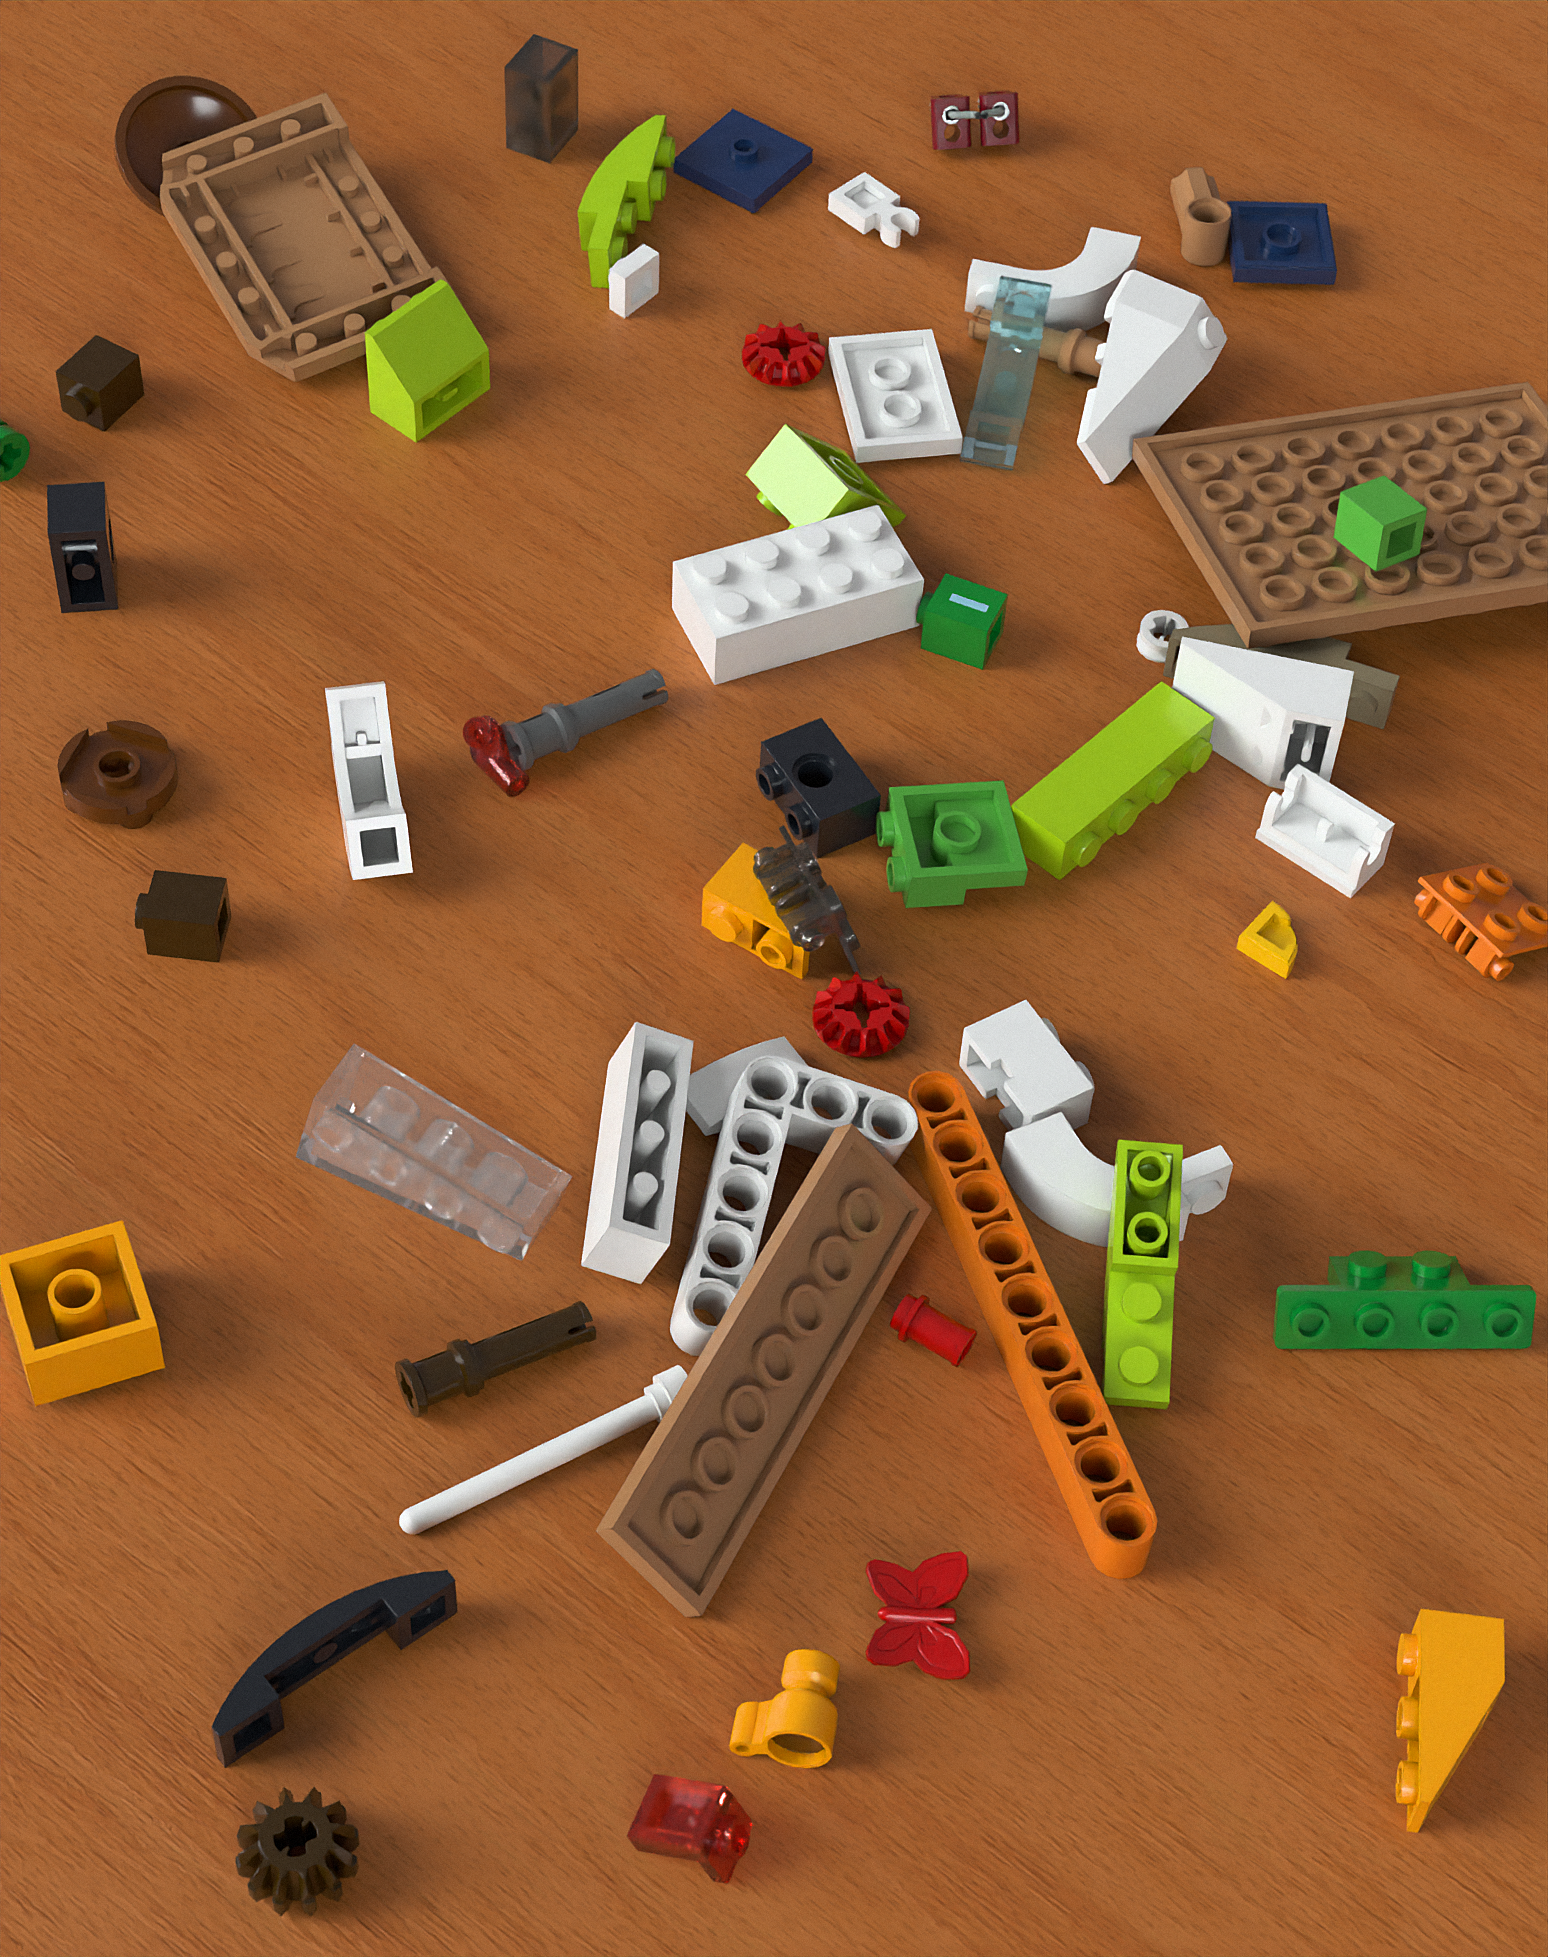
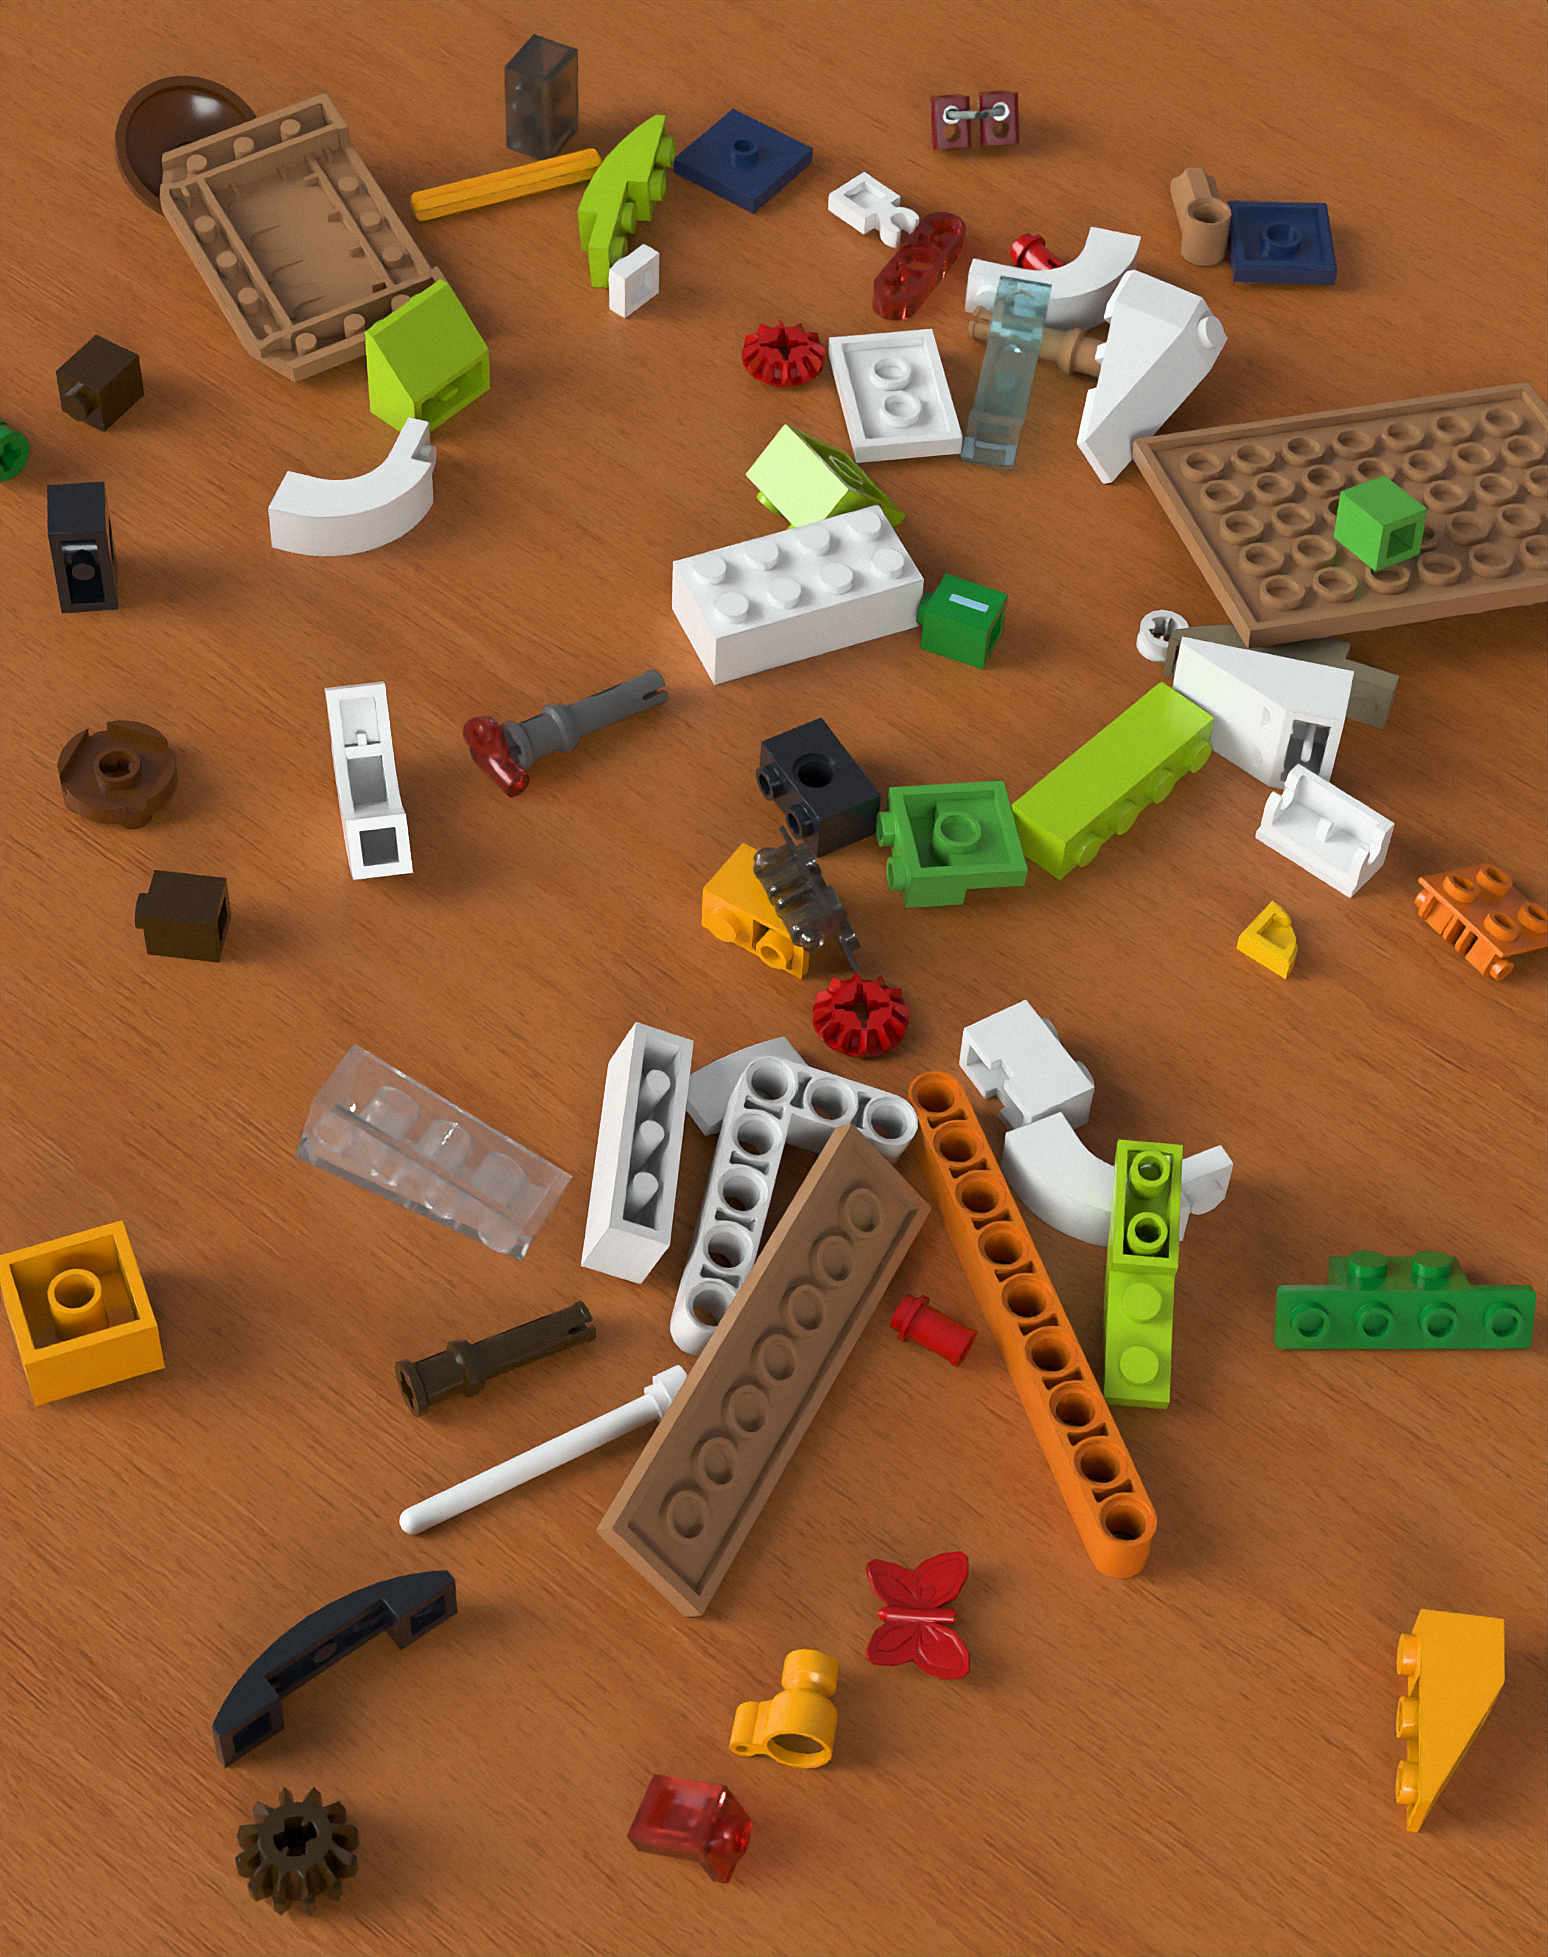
none -> white arch [268,417,437,556]
none -> light orange axle [410,148,602,222]
none -> clear red beam [872,212,966,321]
none -> red pin [1009,233,1066,271]

